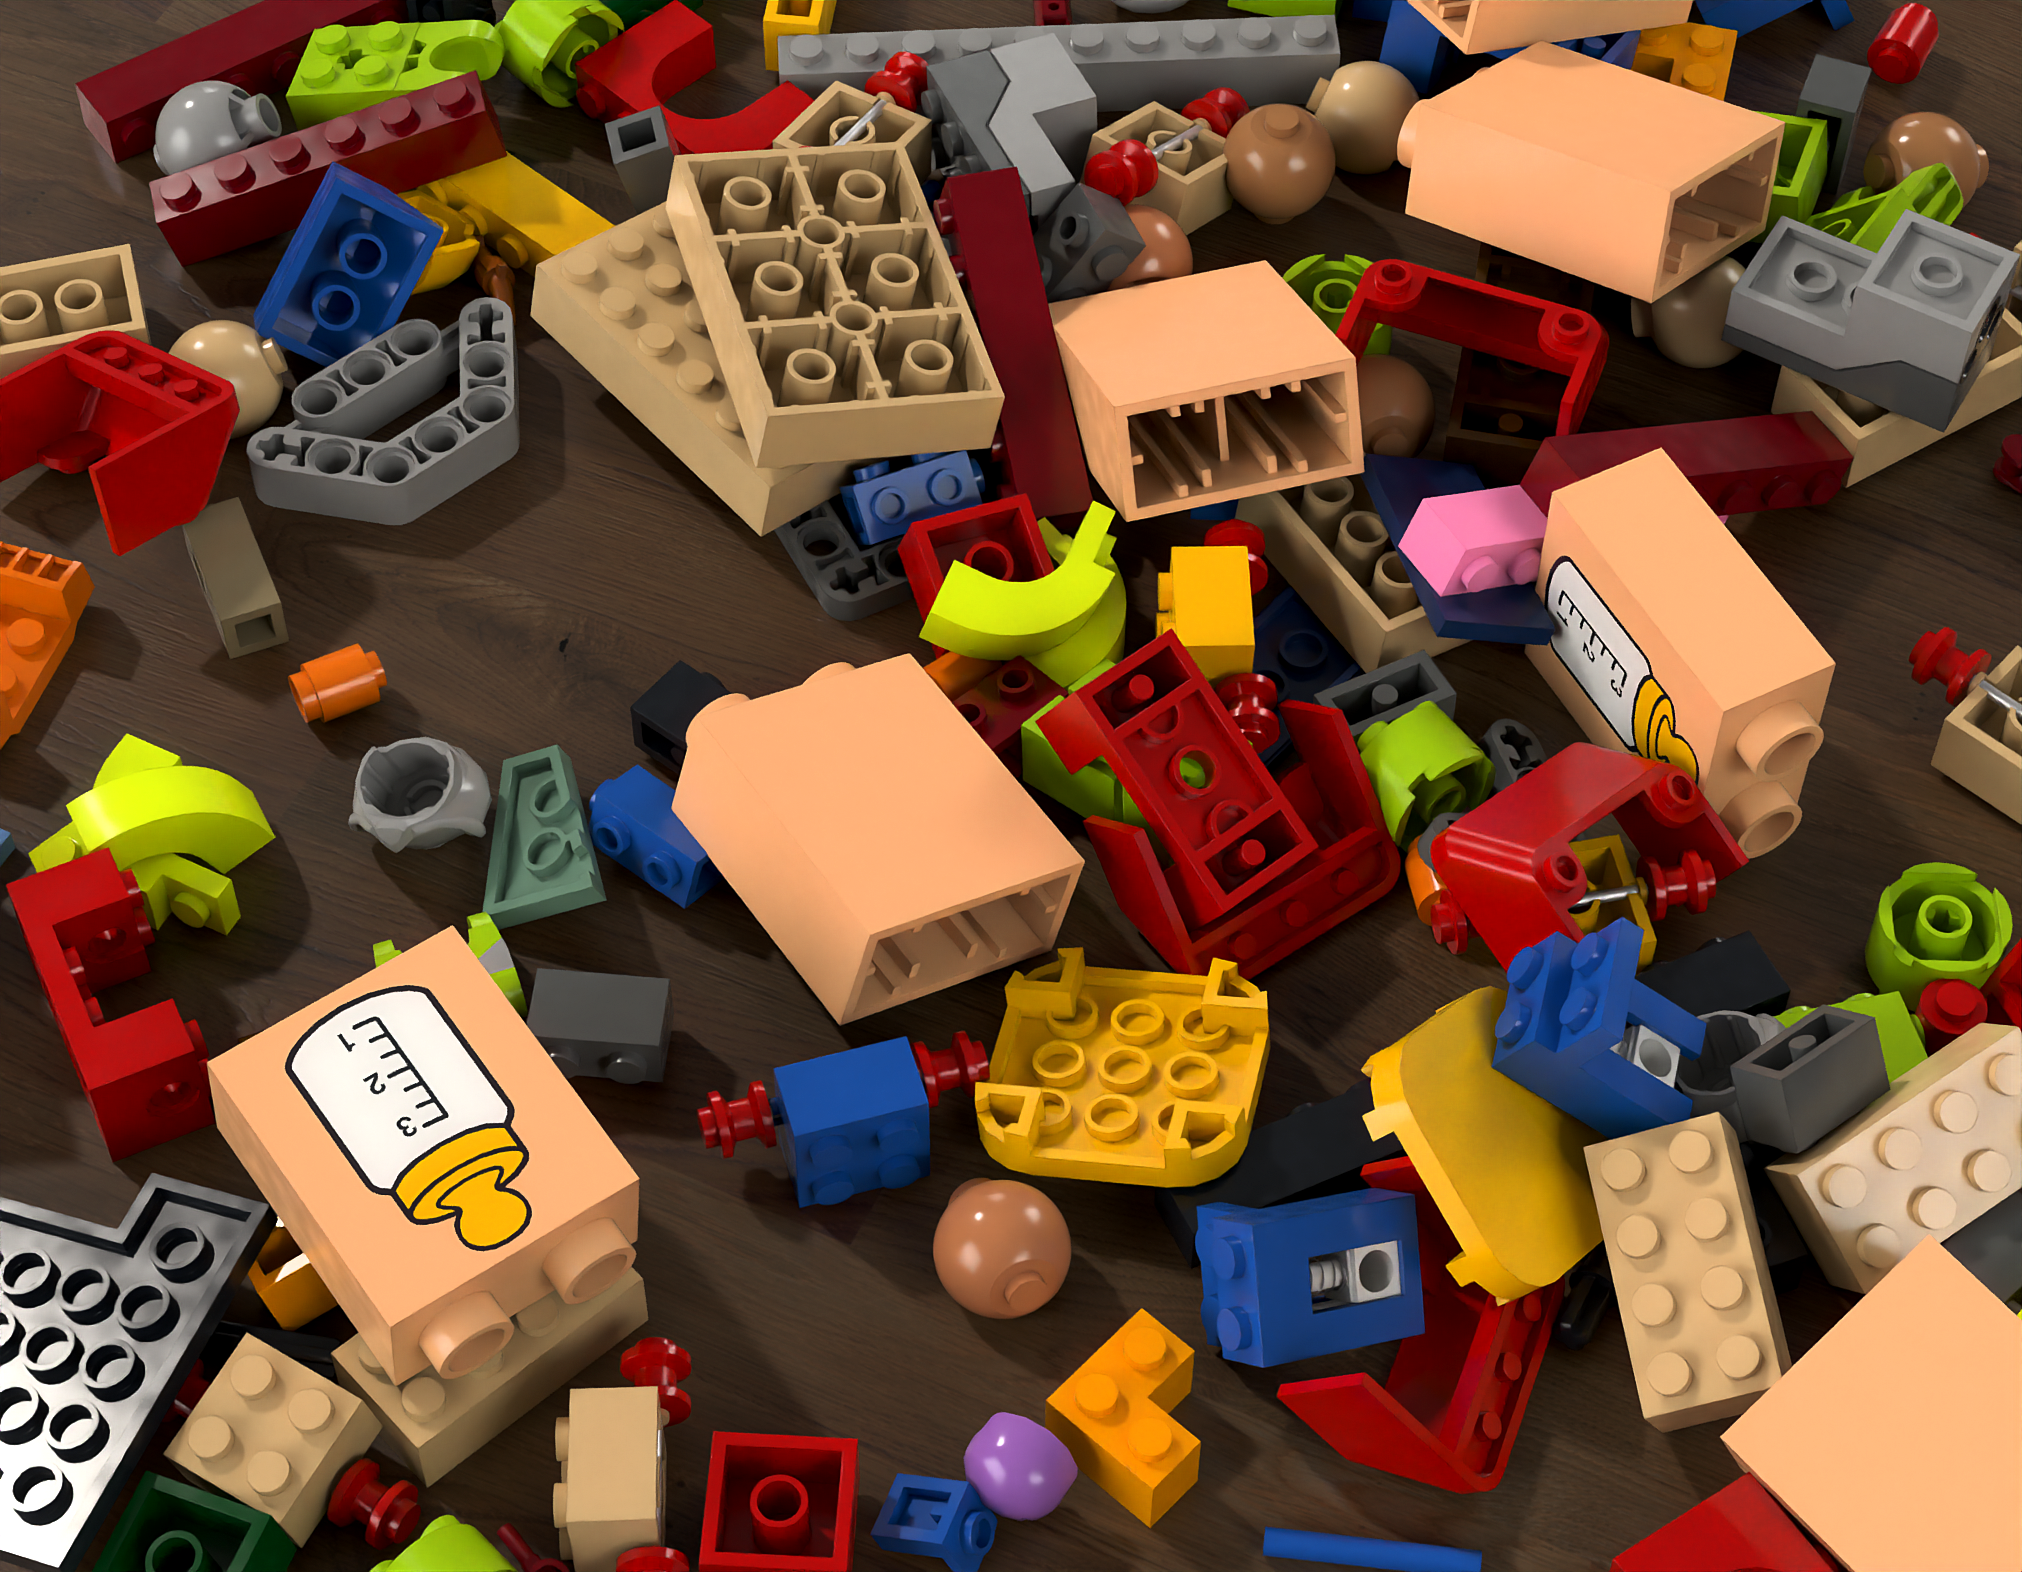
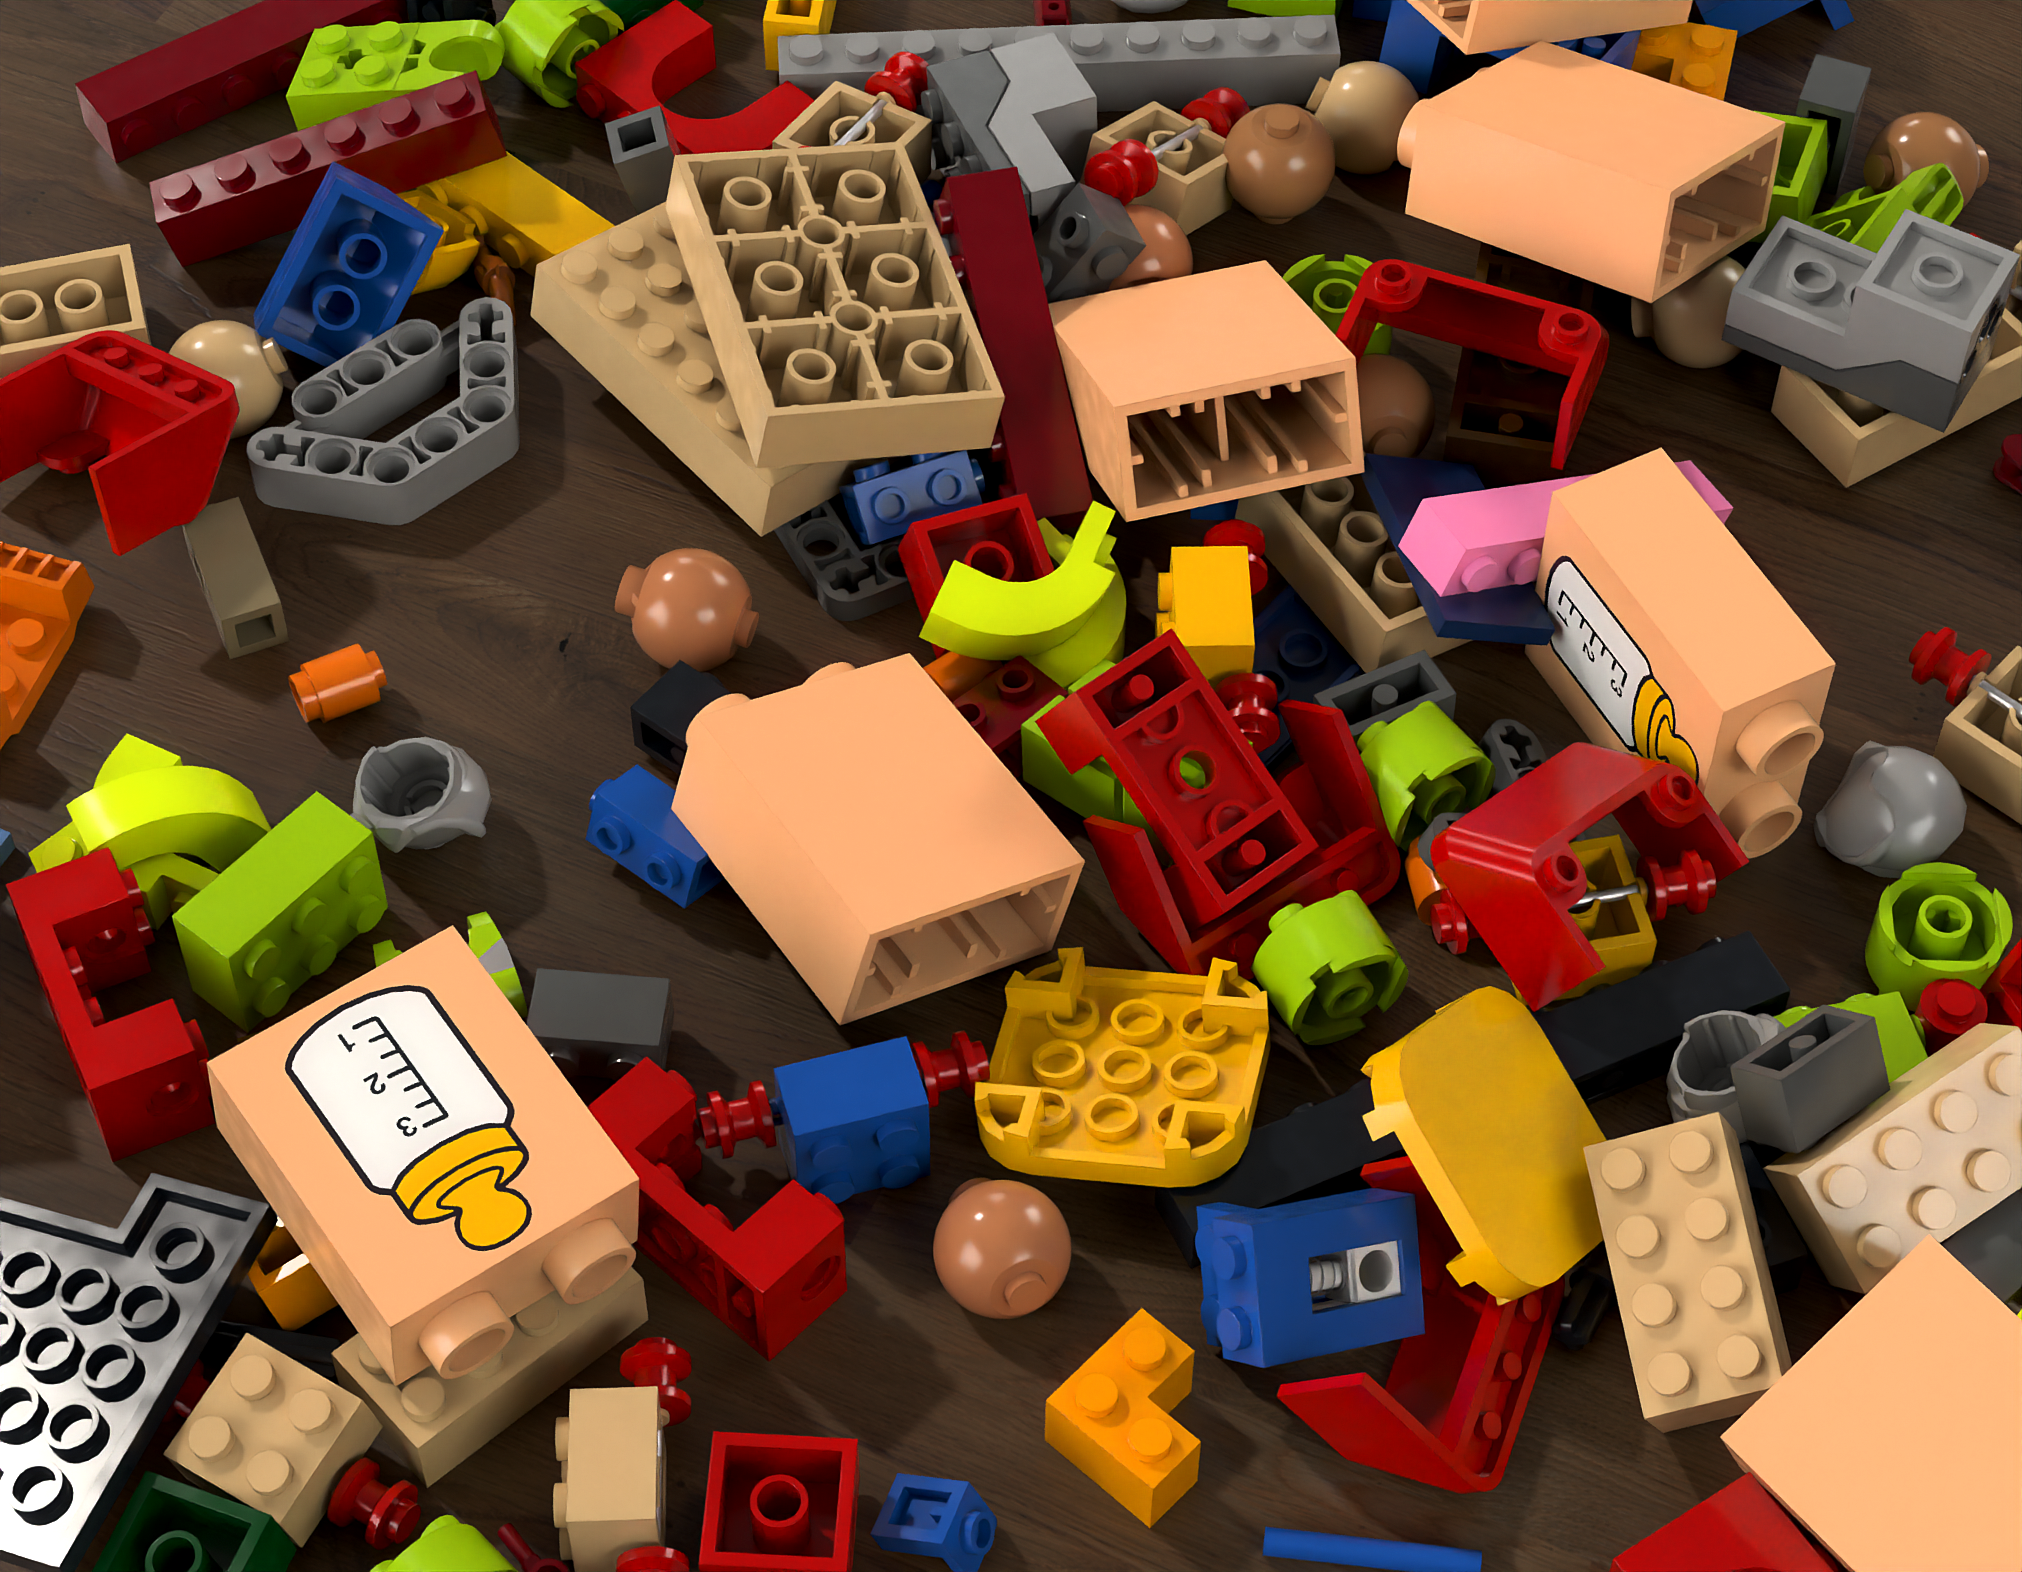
light grey brick [153,81,282,175] -> none
sand green wing [483,745,607,930] -> none
medium lavender hair [963,1412,1078,1521] -> none
blue brick [1492,916,1707,1140] -> none
dark red brick [1520,411,1854,519] -> none
red brick [1867,3,1939,84] -> none
none -> lime brick [172,791,388,1033]
none -> red plate [587,1056,847,1362]
none -> nougat brick [615,548,759,672]
none -> lime brick [1251,890,1408,1045]
none -> light grey helmet [1813,740,1967,878]

